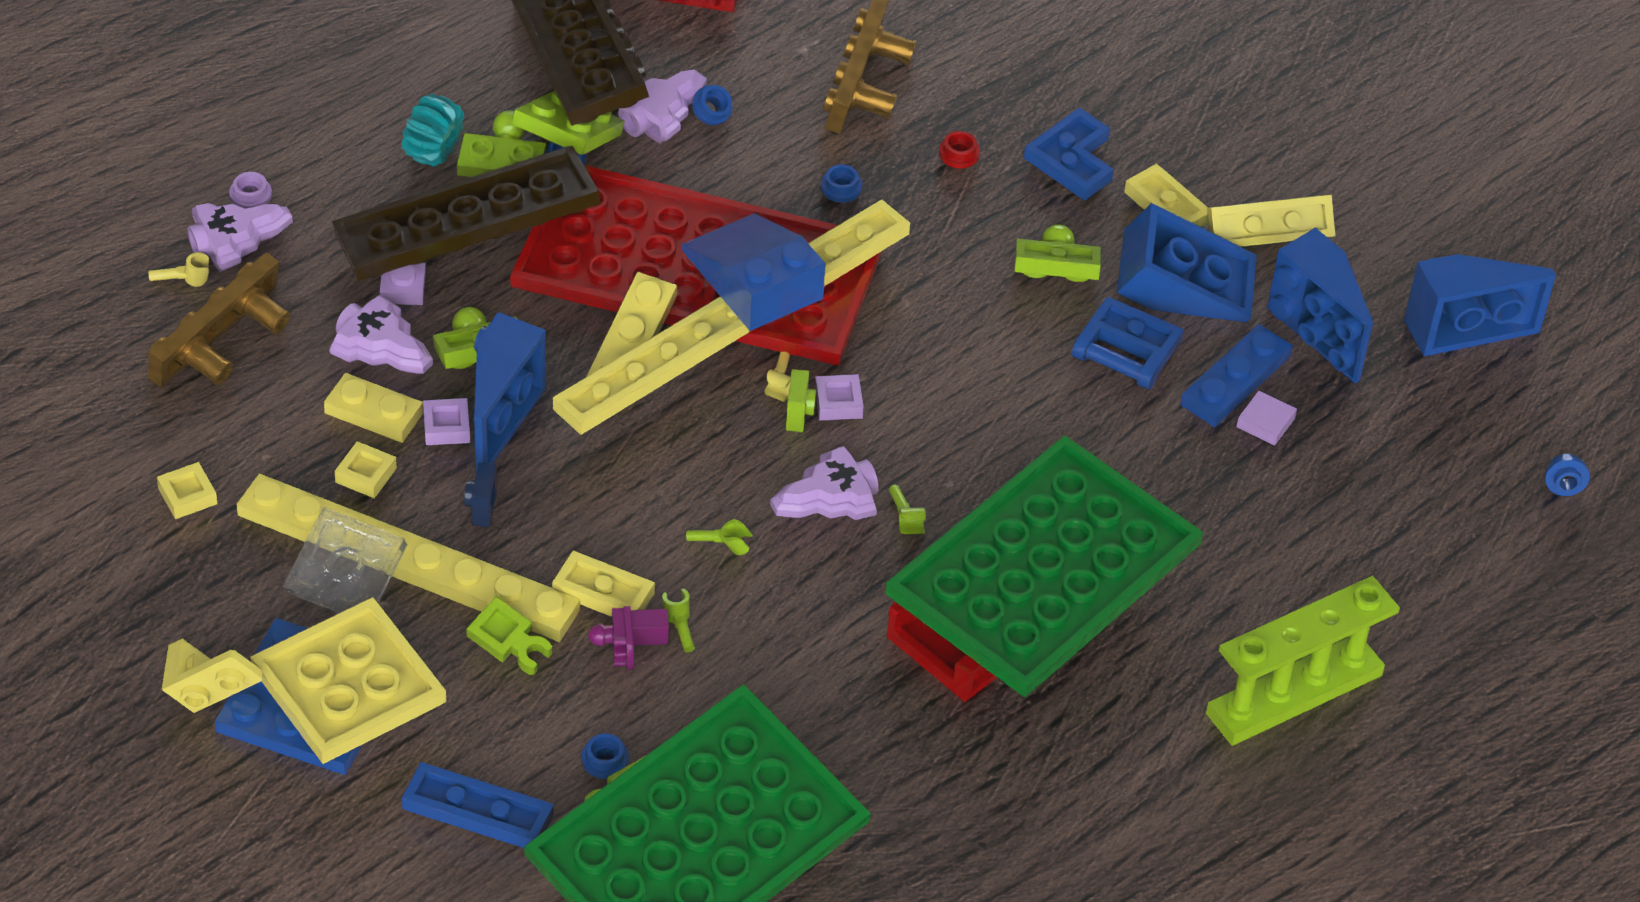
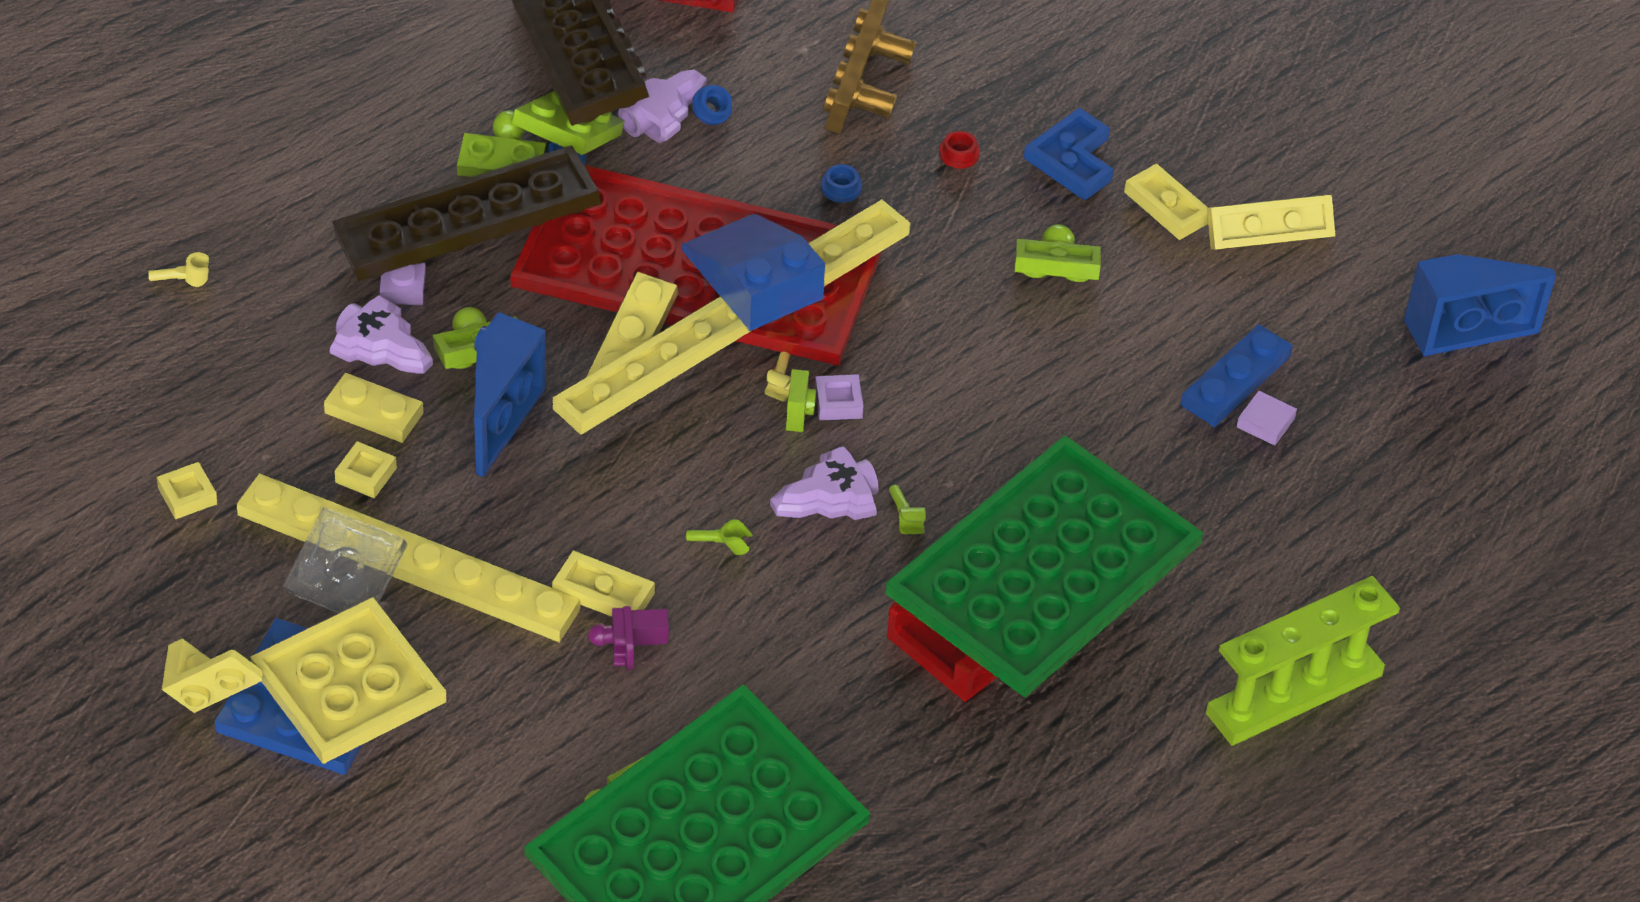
pearl gold plate [147,252,291,388] -> none
lavender rock [187,203,293,272] -> none
lavender plate [229,172,272,209] -> none
teal gear [401,93,464,167] -> none
blue plate [402,762,554,848] -> none
lavender plate [423,398,470,445] -> none
dark blue plate [464,462,497,527] -> none
lime plate [466,596,552,675] -> none
blue plate [581,733,629,779] -> none
lime hand [662,589,695,653] -> none
blue plate [1072,296,1184,390] -> none
blue slope [1117,203,1257,323] -> none
blue slope [1267,228,1373,383] -> none
blue plate [1545,454,1590,496] -> none

